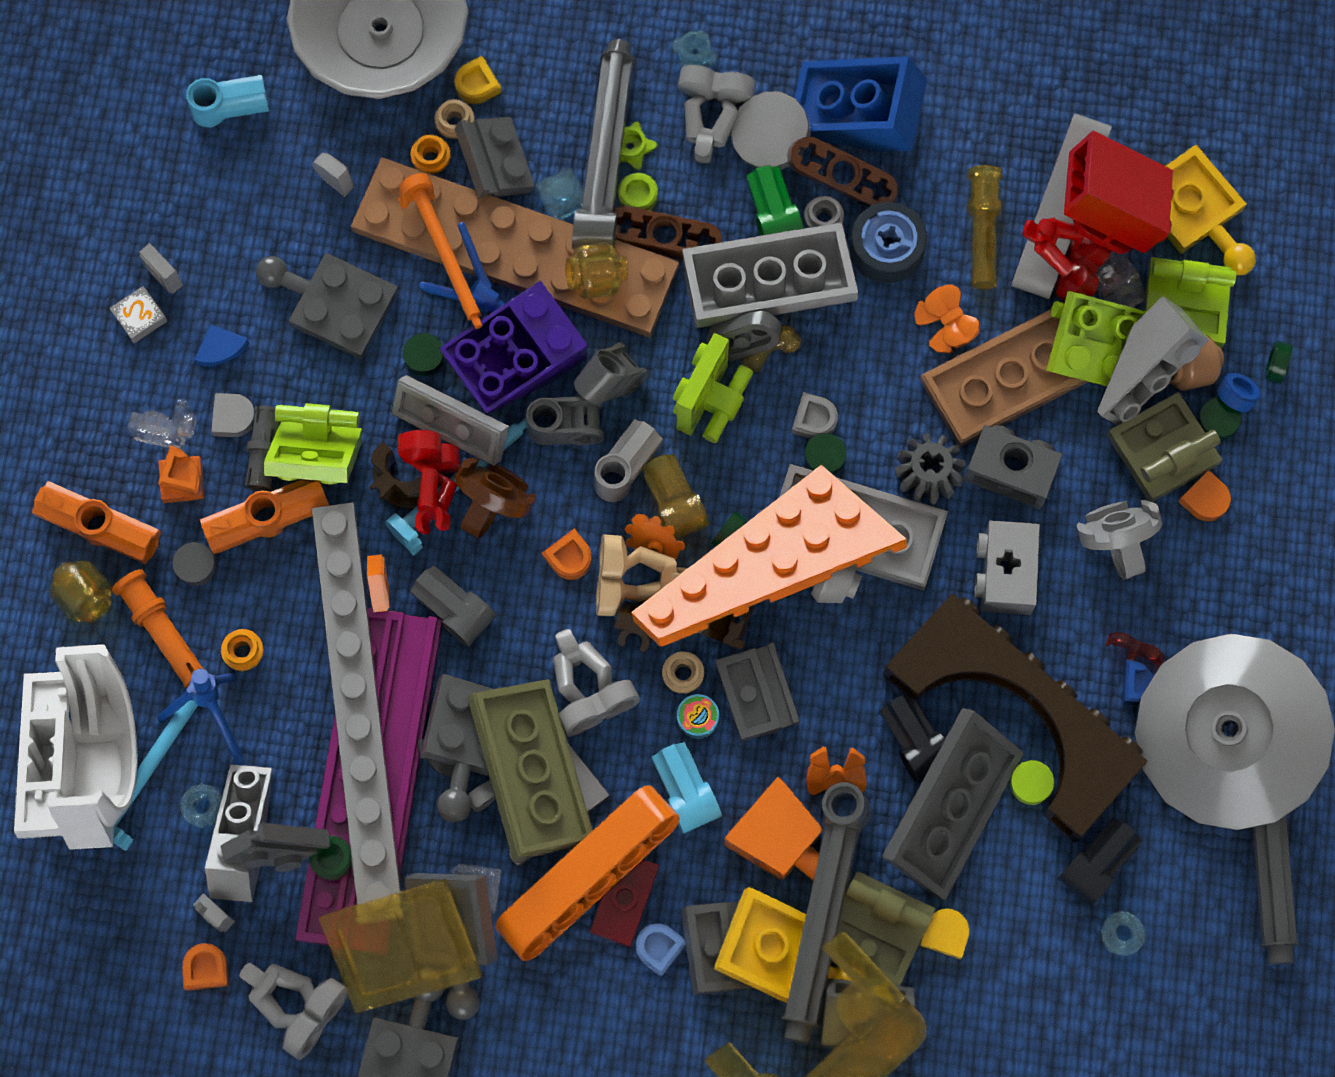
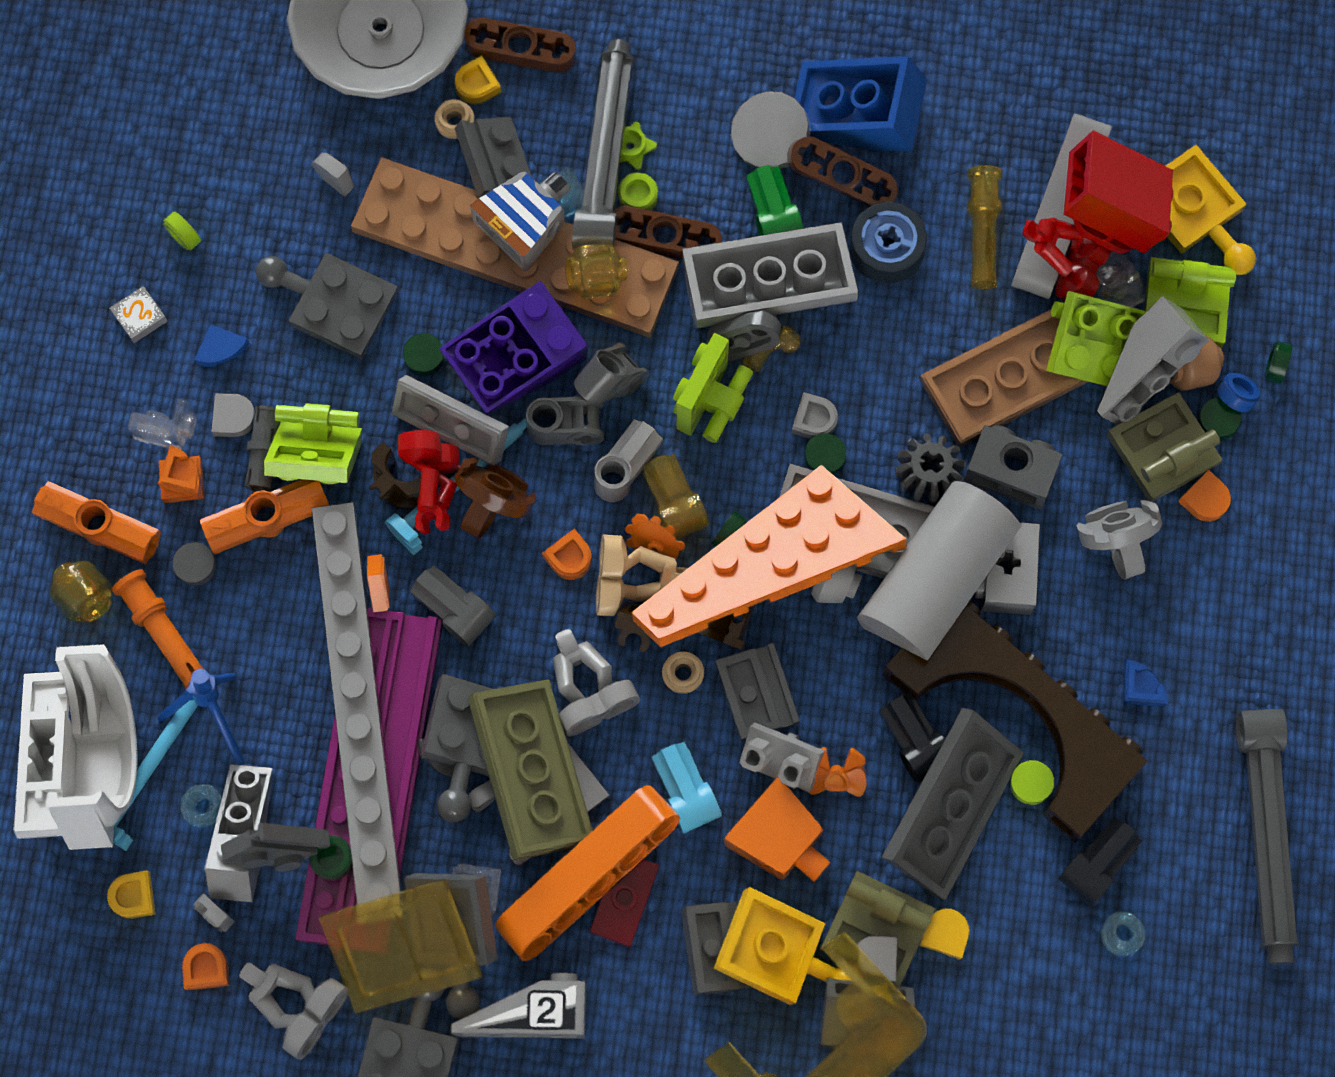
light grey tile [139,243,183,294] -> none
medium azure piece [186,75,269,127] -> none
light orange plate [221,629,264,671] -> none
orange piece [397,173,483,329] -> none
light orange plate [411,135,451,174] -> none
blue plant [419,222,505,314] -> none
medium blue tile [636,924,686,977] -> none
clear light blue plate [672,30,717,68] -> none
tile [677,694,719,739] -> none
light grey piece [678,65,756,164] -> none
dark grey piece [782,782,871,1044] -> none
light grey plate [804,196,844,228] -> none
orange piece [914,284,980,354] -> none
clear red piece [1105,632,1165,669] -> none
light grey dish [1135,634,1335,830] -> none
none -> yellow tile [107,870,156,919]
none -> lime tile [163,211,201,251]
none -> slope [451,973,586,1038]
none -> reddish brown beam [464,17,576,73]
none -> torso [470,172,571,272]
none -> light grey hips [739,722,825,792]
none -> light grey tile [852,936,897,983]
none -> light grey brick [857,481,1021,660]

